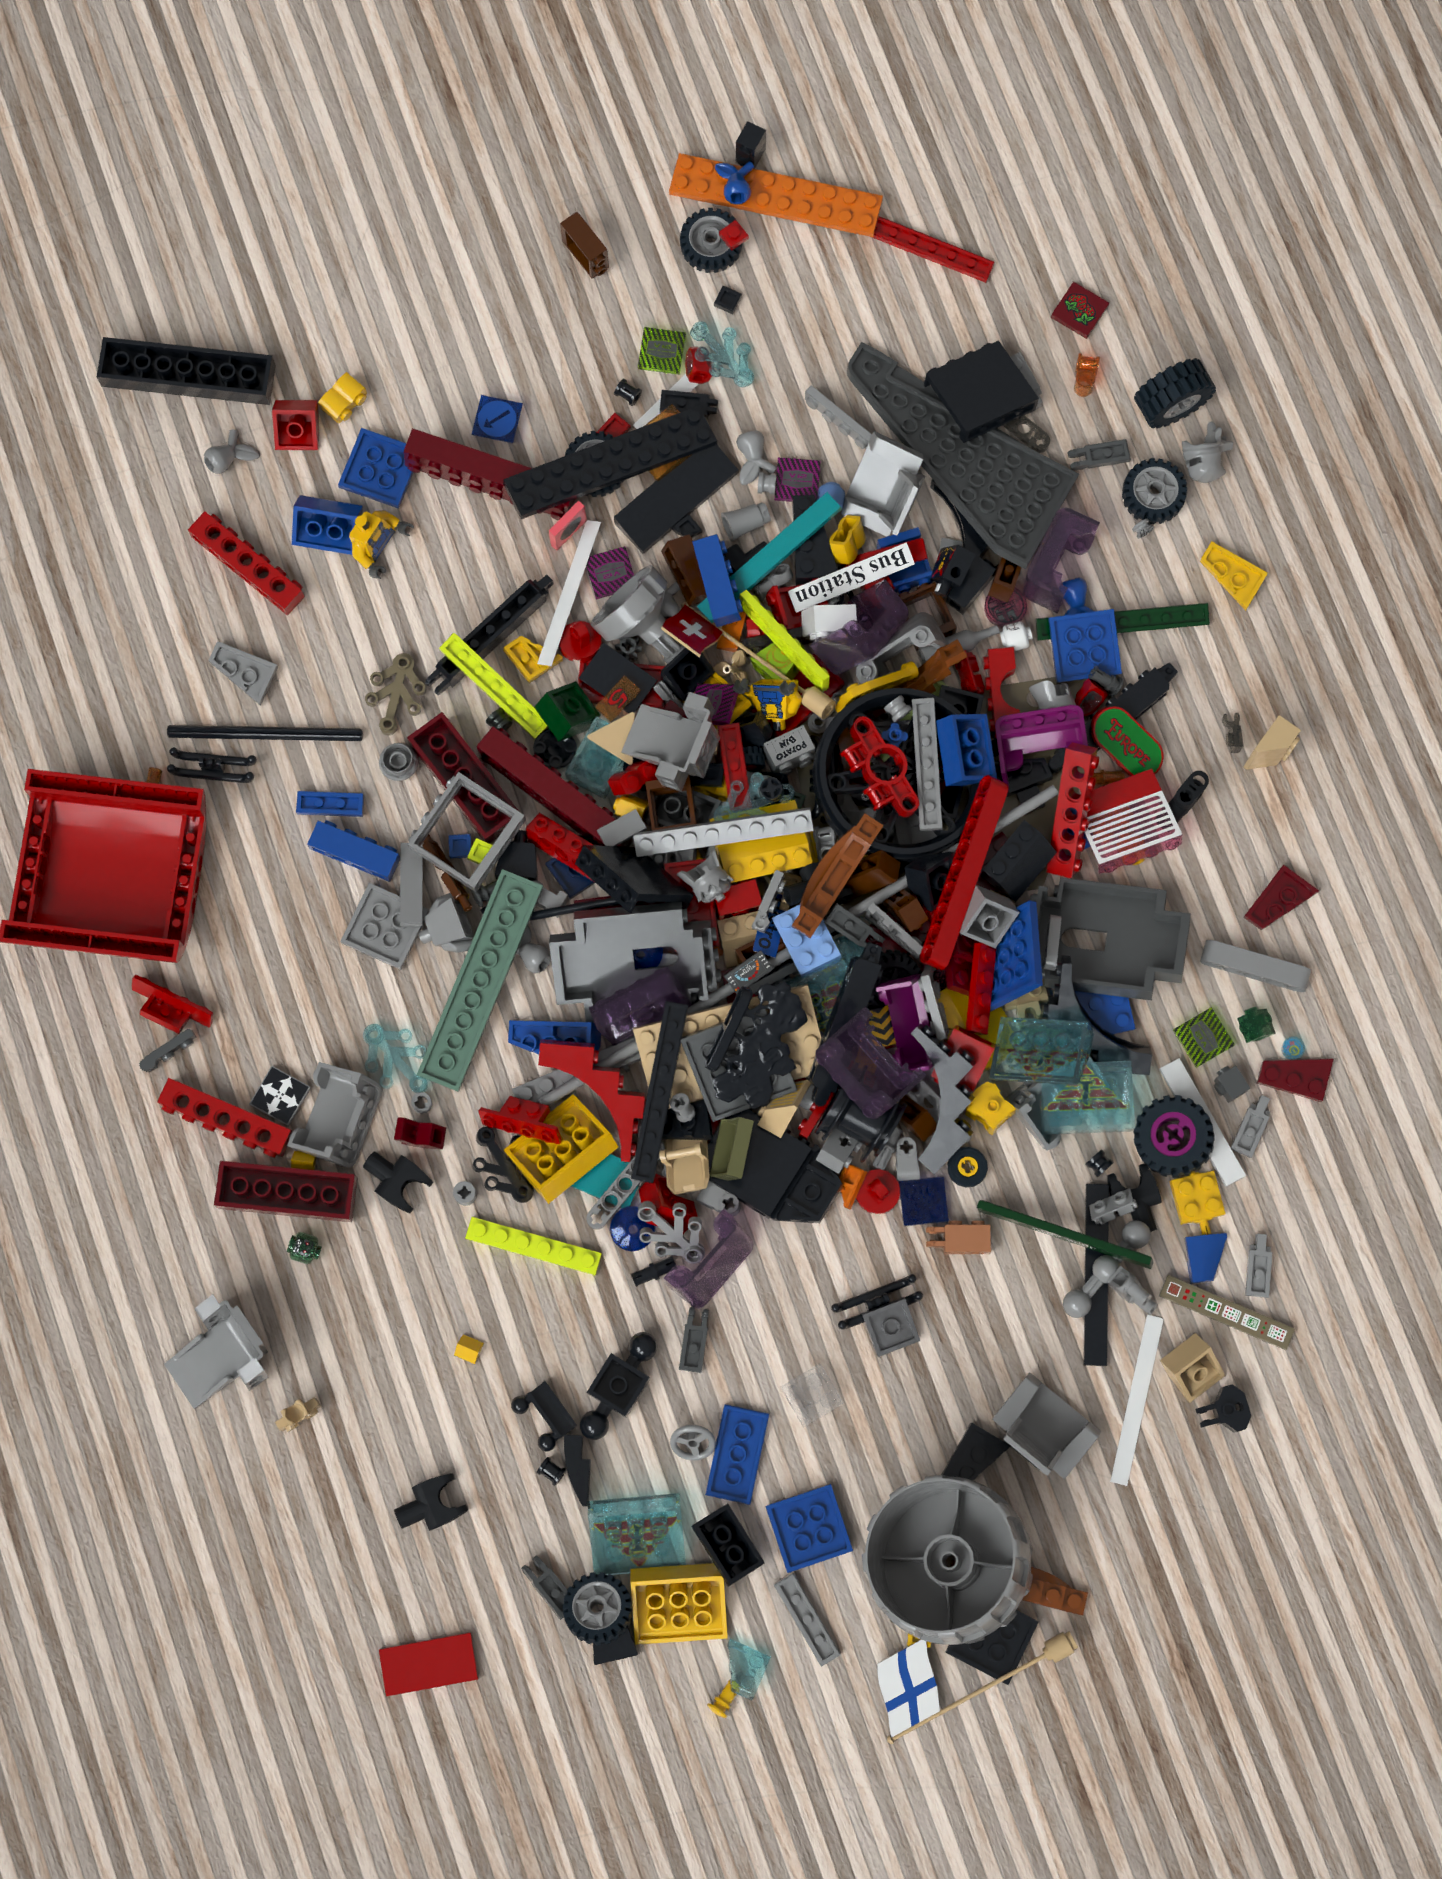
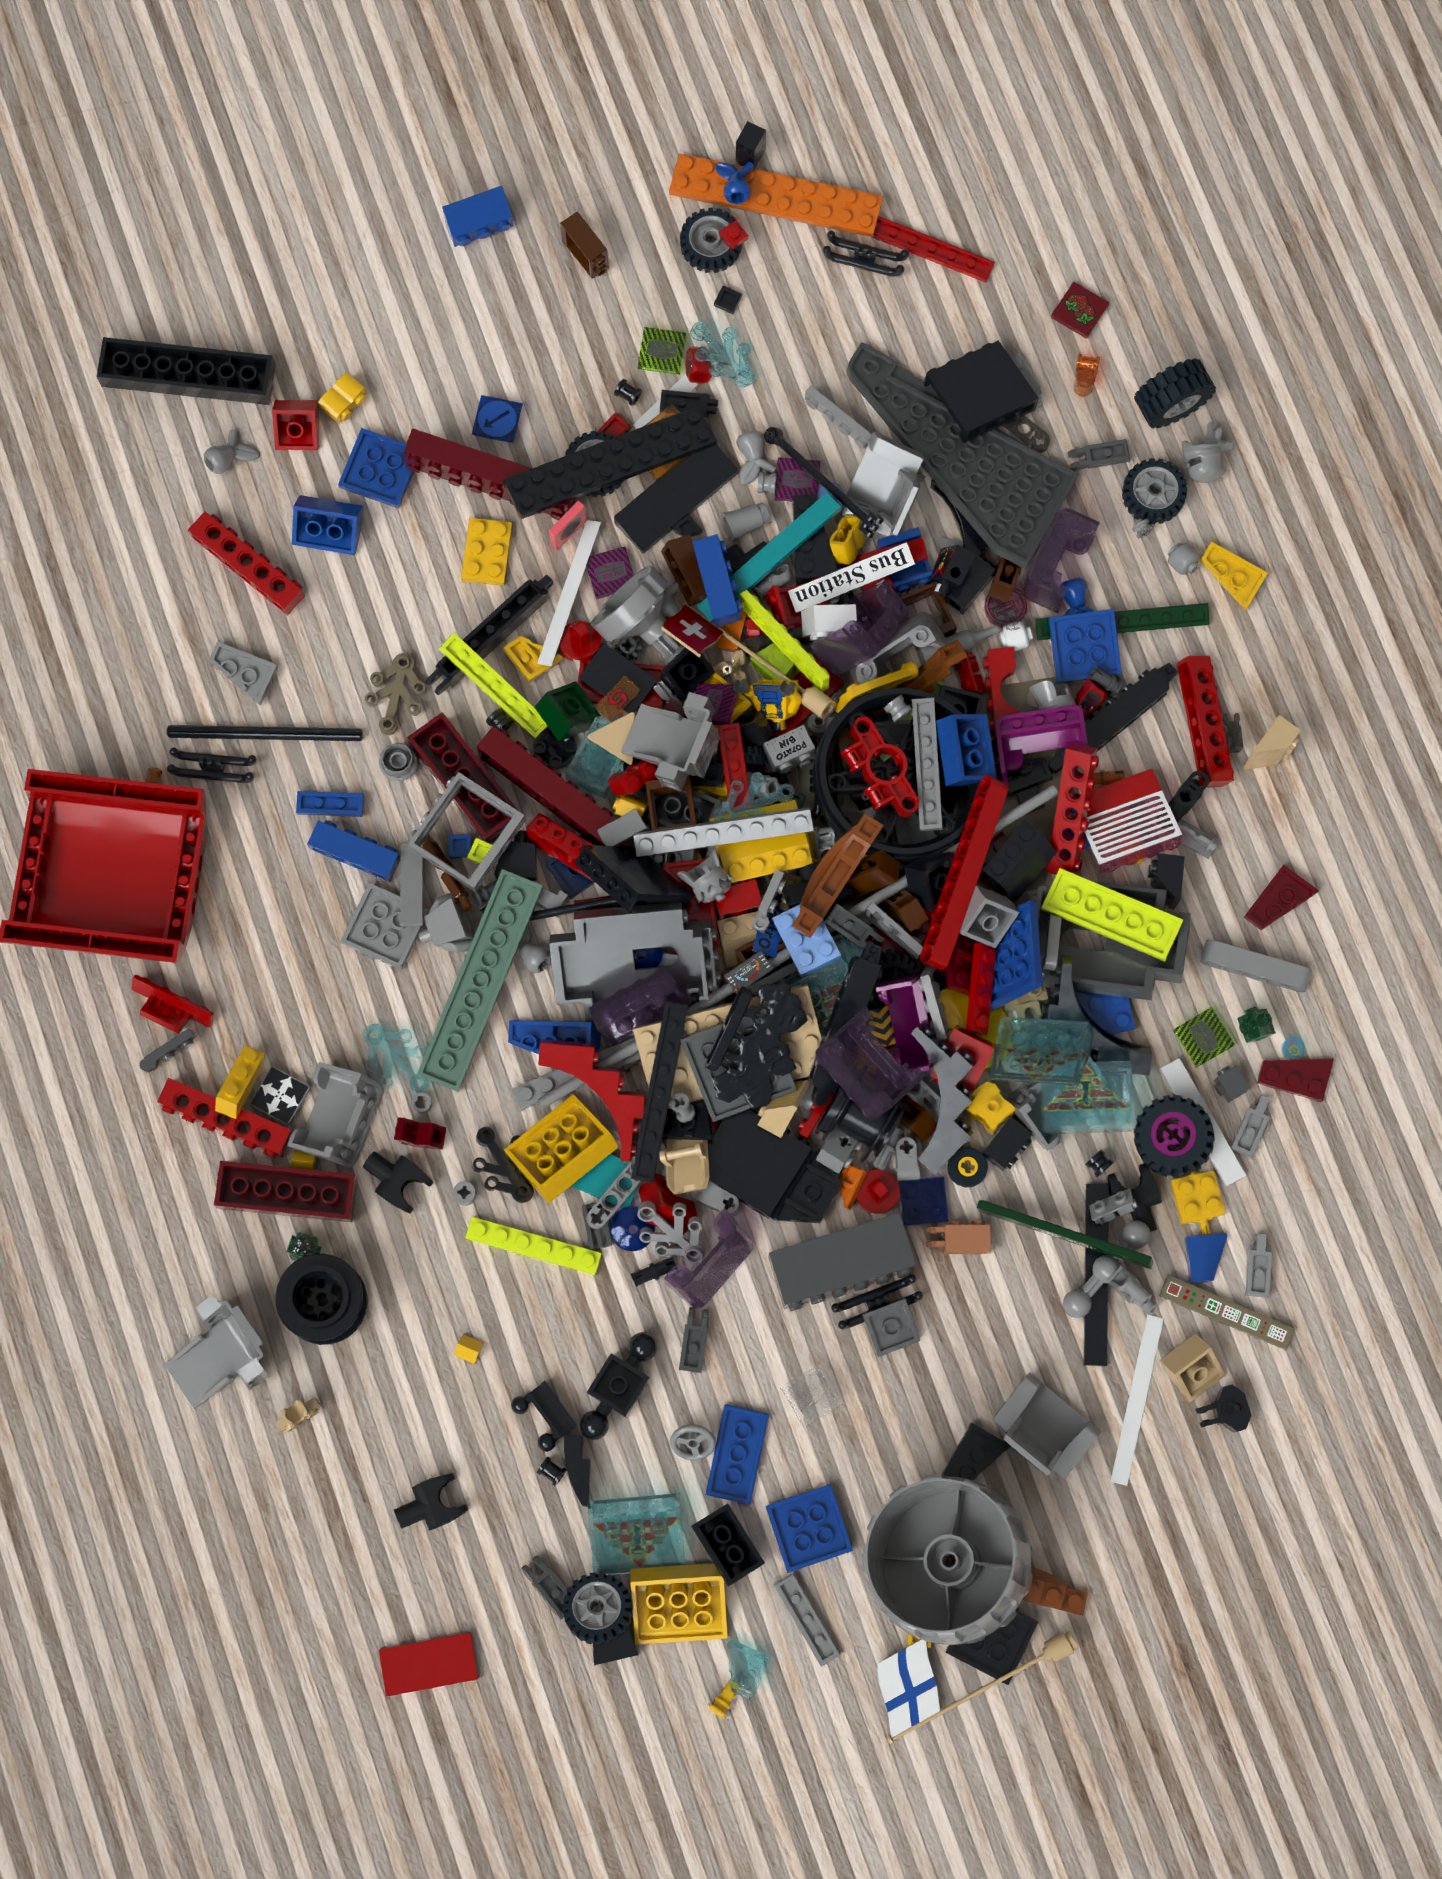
yellow torso [349,510,414,579] -> none
red bracket [478,1096,562,1144] -> none
olive container [709,1117,754,1181] -> none
black wheel [760,777,784,801] -> none
blue plate [881,723,908,747] -> none
green tile [1091,706,1164,776] -> none
none -> yellow brick [215,1045,265,1119]
none -> black wheel [275,1253,368,1345]
none -> blue slope [442,185,514,247]
none -> yellow plate [461,518,513,586]
none -> dark grey tile [582,1203,612,1250]
none -> black hinge [764,427,884,538]
none -> dark grey brick [768,1213,916,1311]
none -> black piece [823,231,909,277]
none -> black brick [982,1117,1032,1171]
none -> neon yellow plate [1041,868,1183,961]
none -> black slope [1147,853,1185,909]
none -> light grey head [1168,543,1200,575]
none -> light grey hinge [1172,819,1219,859]
none -> red brick [1176,656,1234,788]

